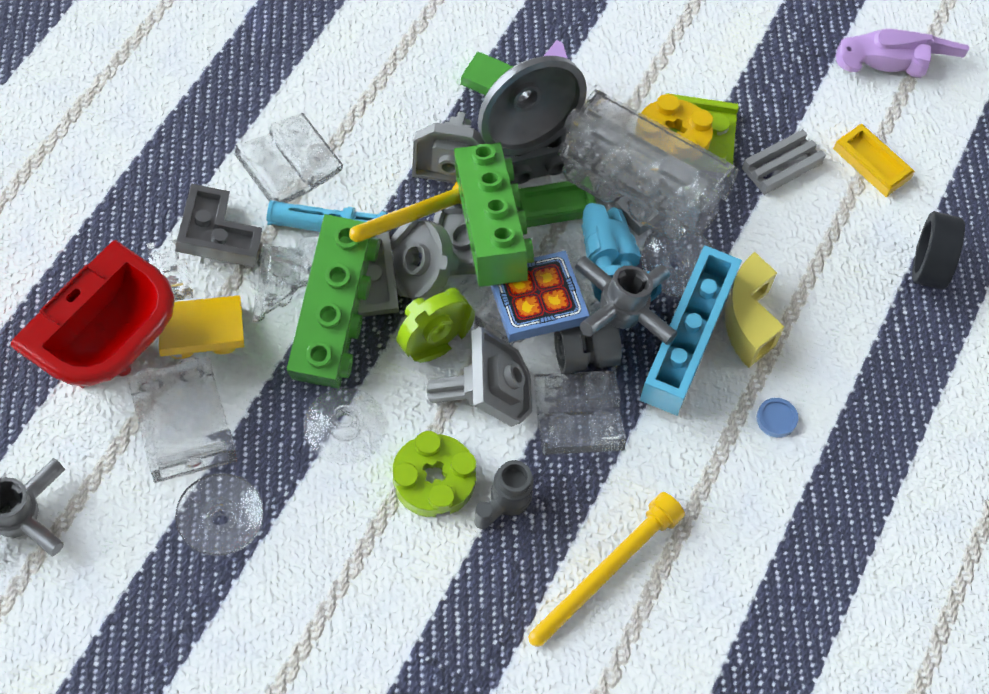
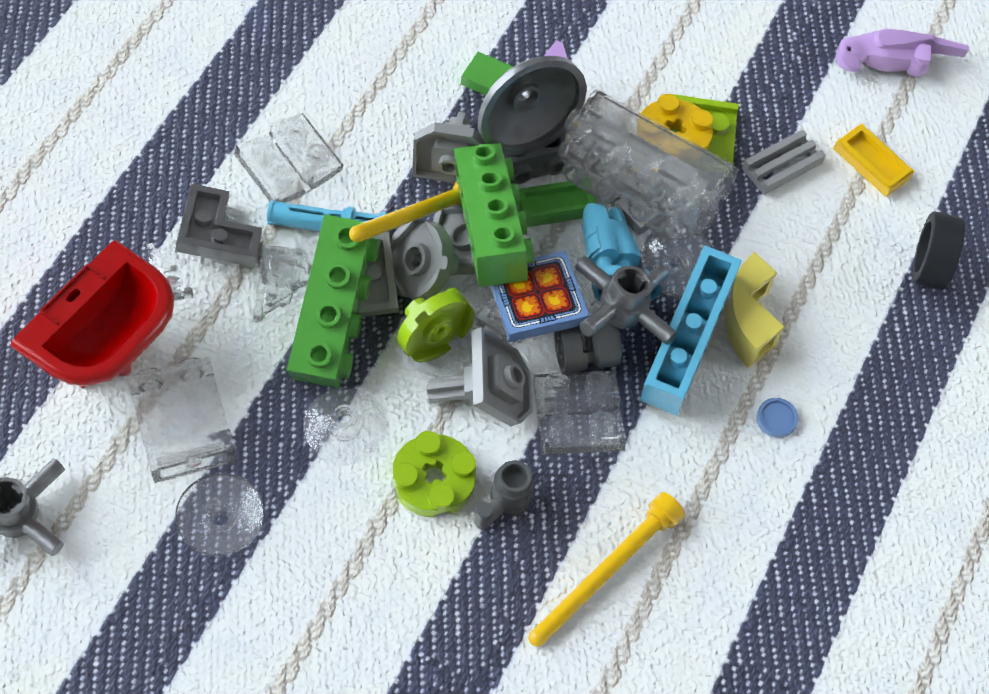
yellow piece [159,295,245,359] -> none

